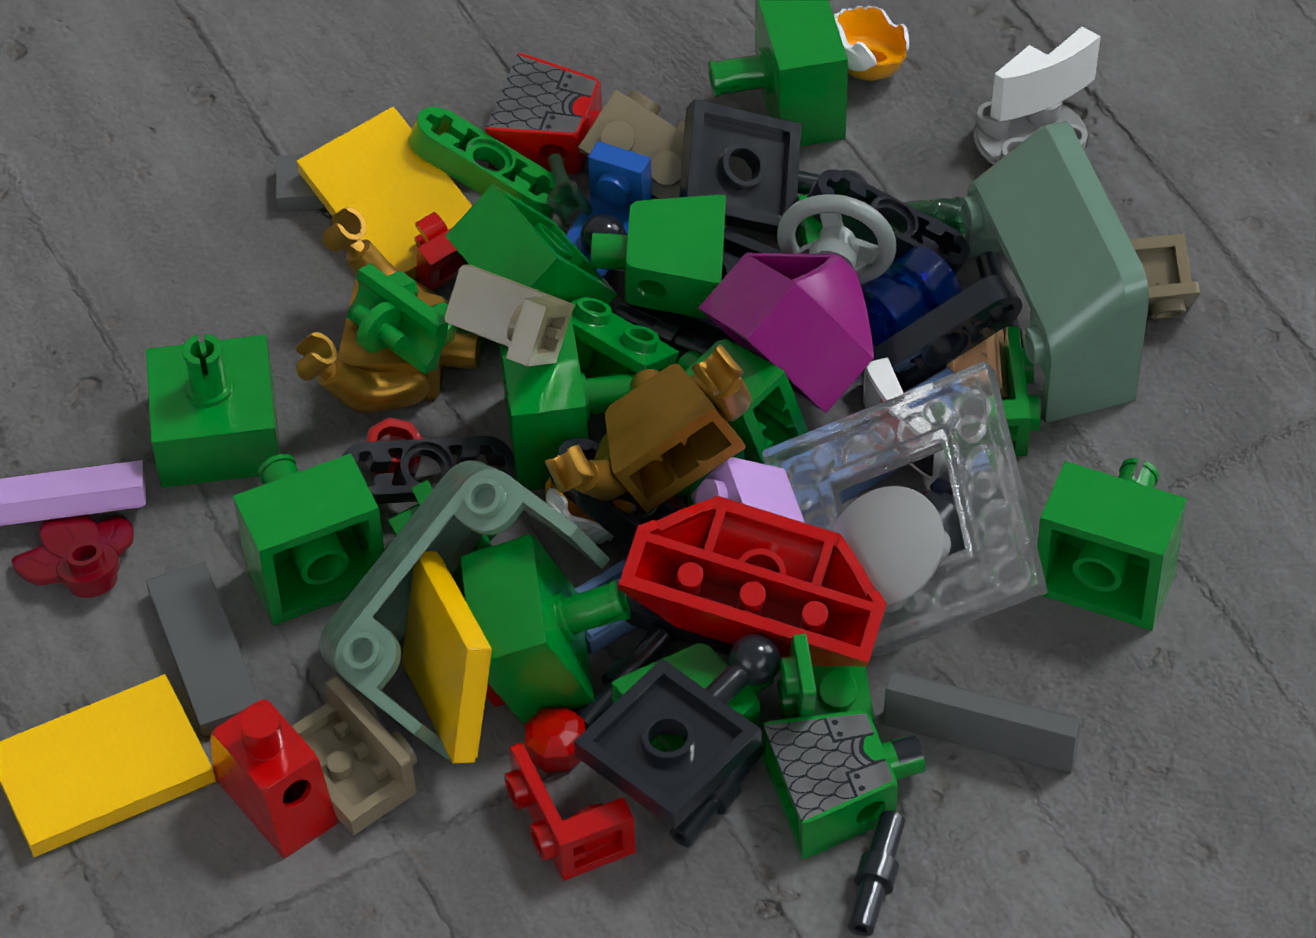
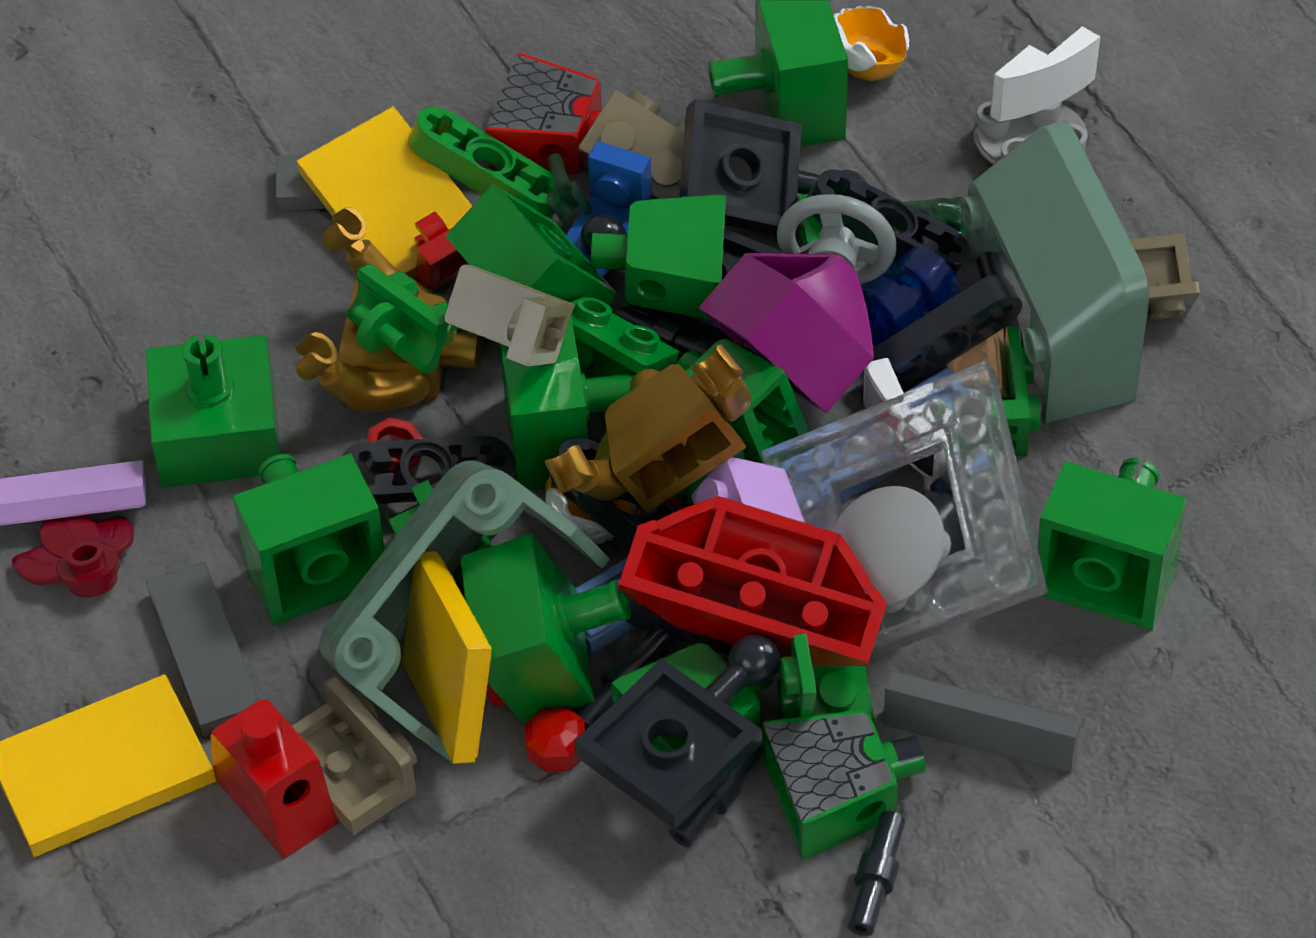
red bracket [503,742,636,881] -> none

